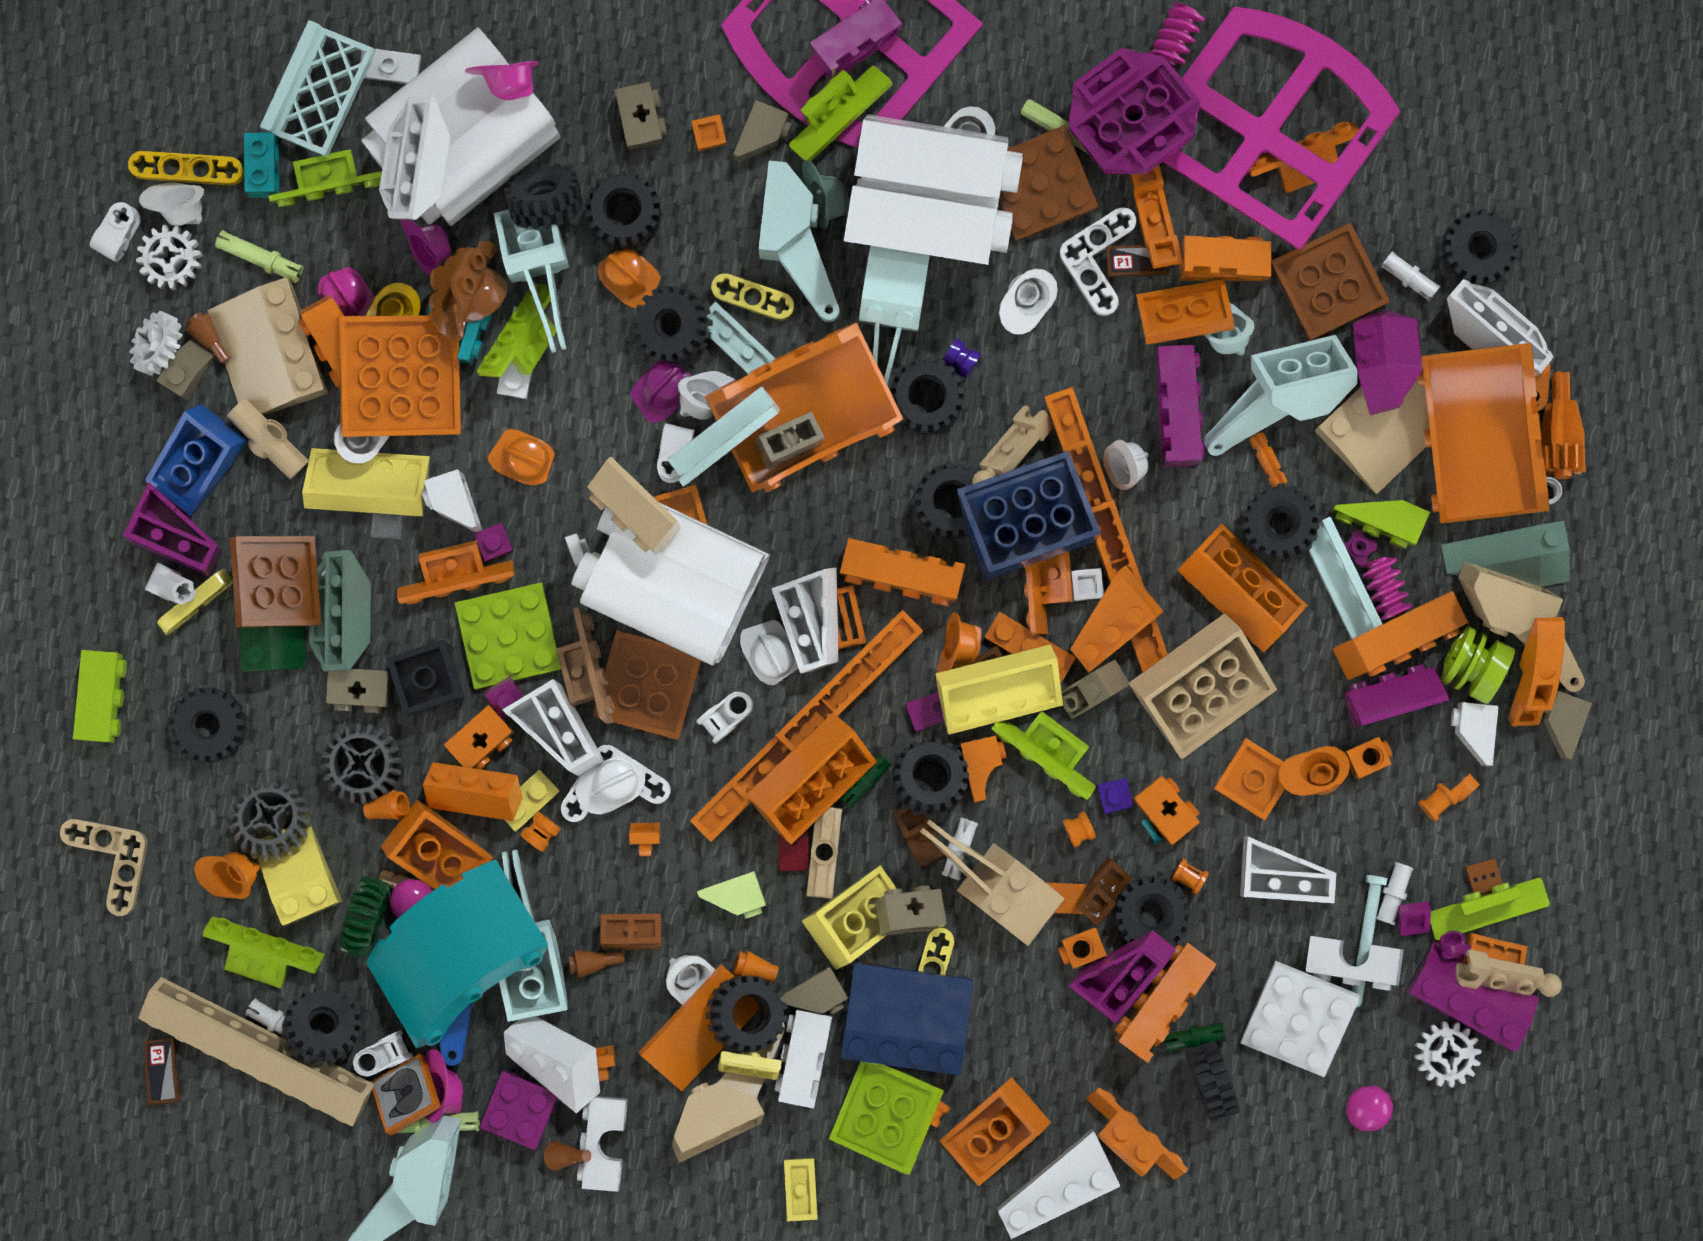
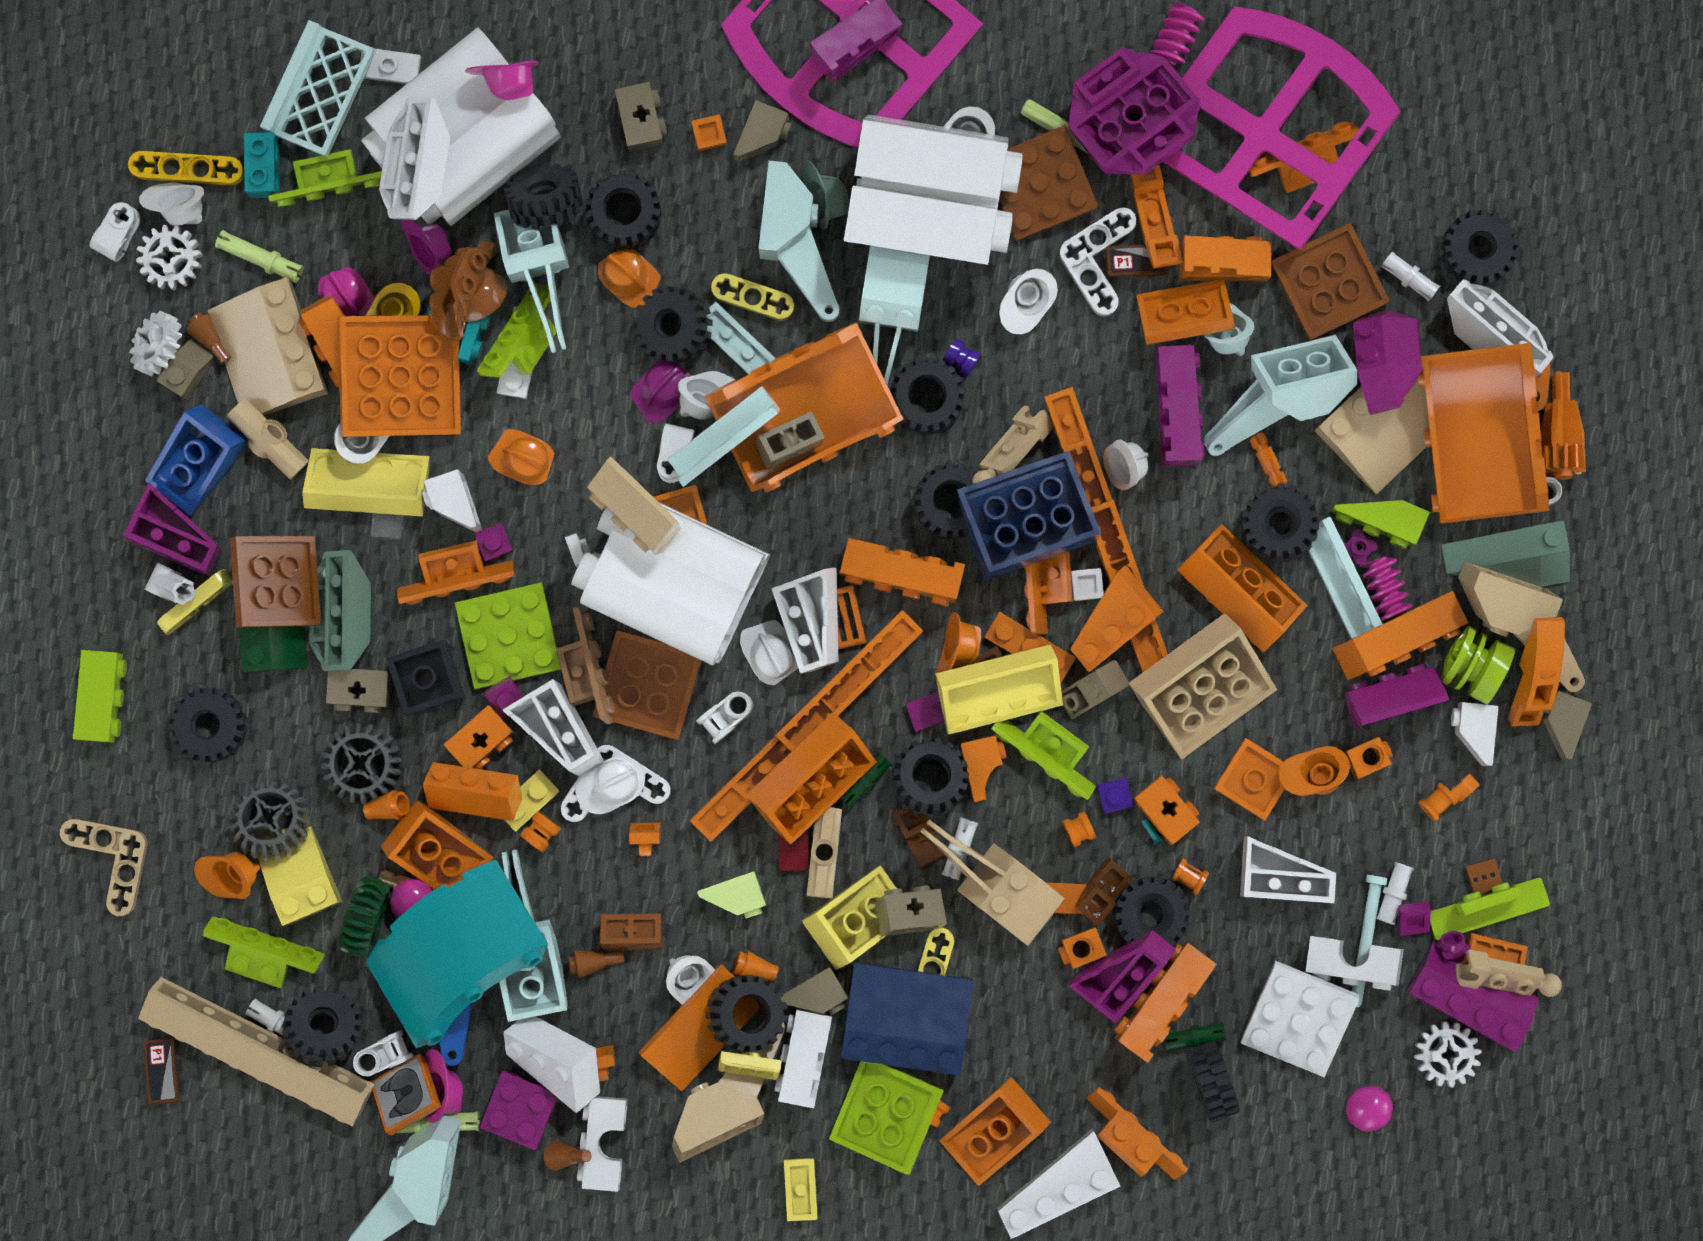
lime bracket [789,66,892,161] -> none

